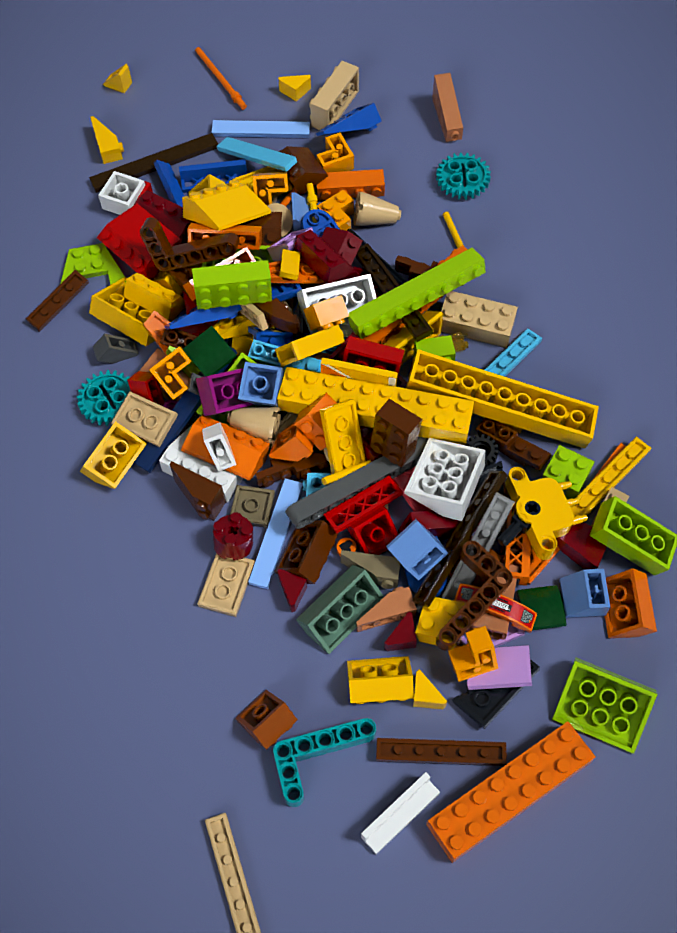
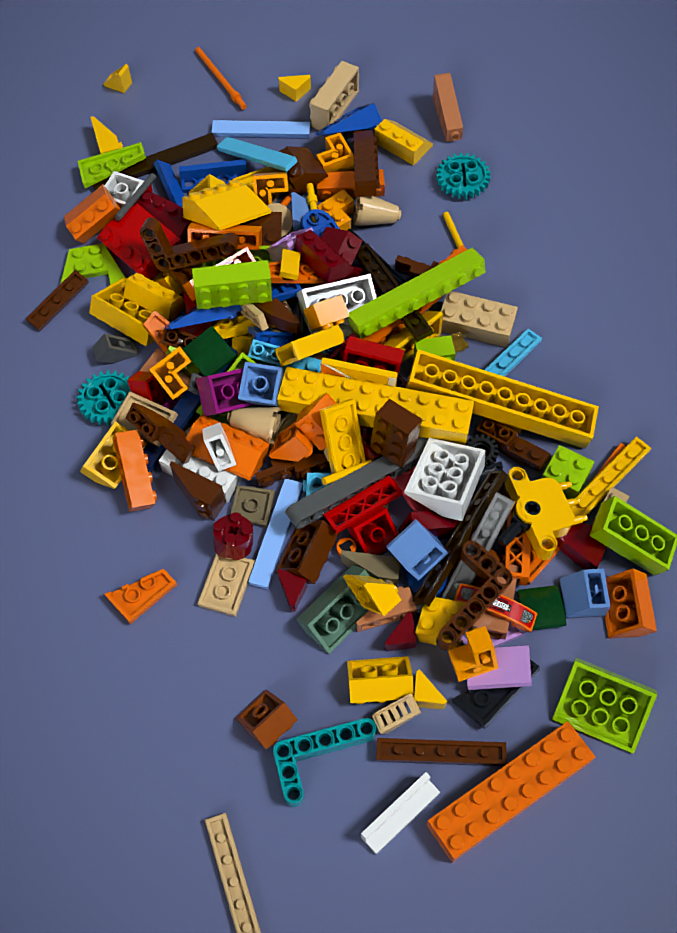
none -> orange slope [64,184,121,243]
none -> lime wing [78,142,146,189]
none -> orange wing [104,569,177,624]
none -> orange brick [112,430,157,512]
none -> dark grey bar [114,173,156,221]
none -> reddish brown slope [126,403,196,464]
none -> yellow slope [343,574,401,616]
none -> reddish brown brick [353,130,380,197]
none -> tan slope [372,694,421,734]
none -> yellow slope [374,119,433,166]

